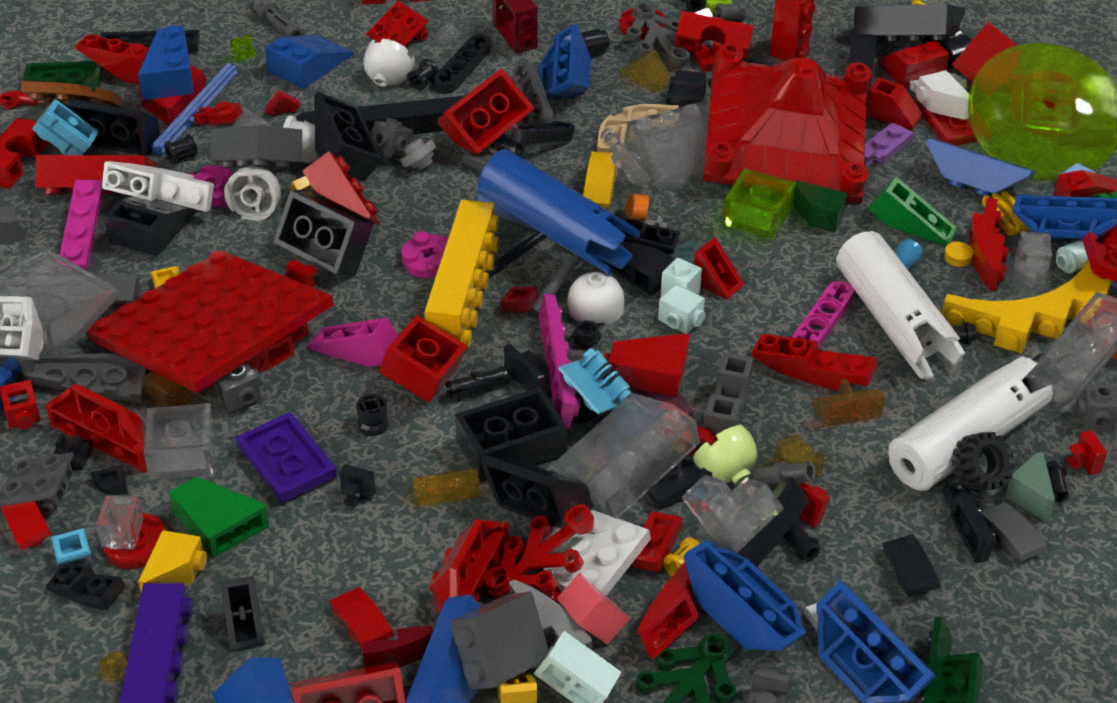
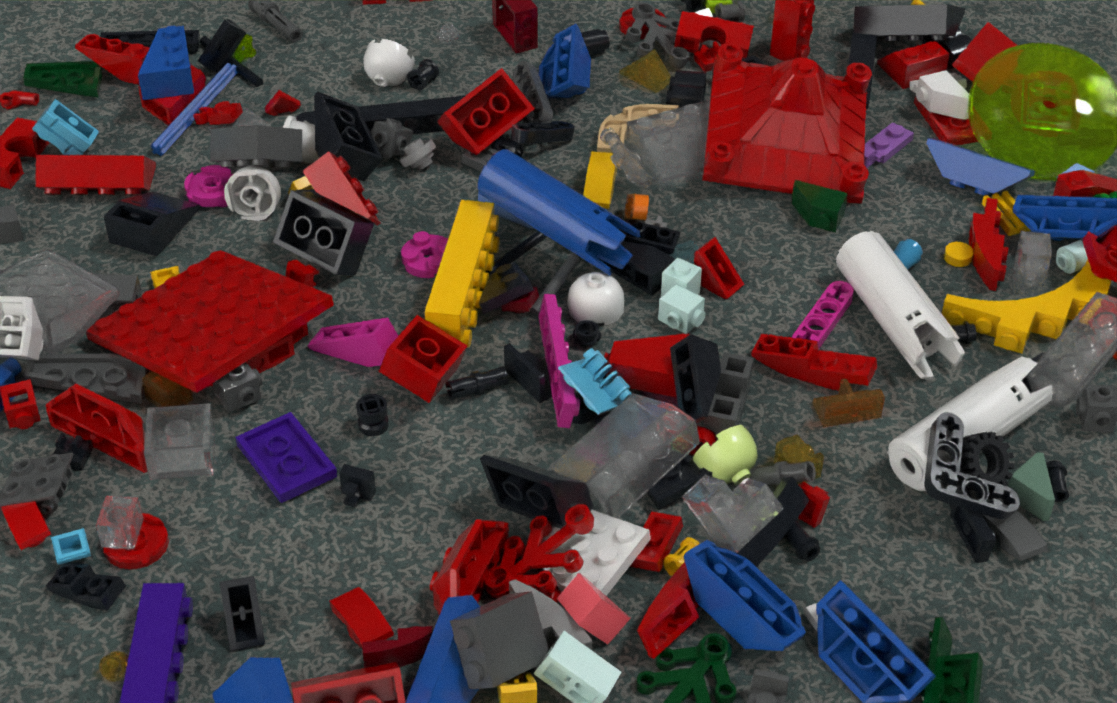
dark orange plate [21,81,122,108] -> none
dark pink plate [57,180,104,271] -> none
black slope [67,99,160,156] -> none
black tile [90,465,129,495] -> none
white slope [102,161,214,212] -> none
yellow slope [138,530,207,592] -> none
black bush [164,134,198,164] -> none
green slope [168,477,269,559] -> none
blue slope [265,35,354,89] -> none
red hinge [366,0,429,47] -> none
clear yellow hinge [413,468,480,508] -> none
black beam [434,34,491,94] -> none
black brick [455,387,567,482] -> none
clear neon green brick [723,168,796,240] -> none
red slope [866,77,923,131] -> none
green slope [868,176,958,246] -> none
black slope [882,534,940,597] -> none
red tile [1066,430,1107,475] -> none
none -> black panel [198,19,247,73]
none -> black bar [200,36,263,87]
none -> black wing [479,263,534,314]
none -> black slope [670,334,721,430]
none -> black beam [924,412,1020,519]

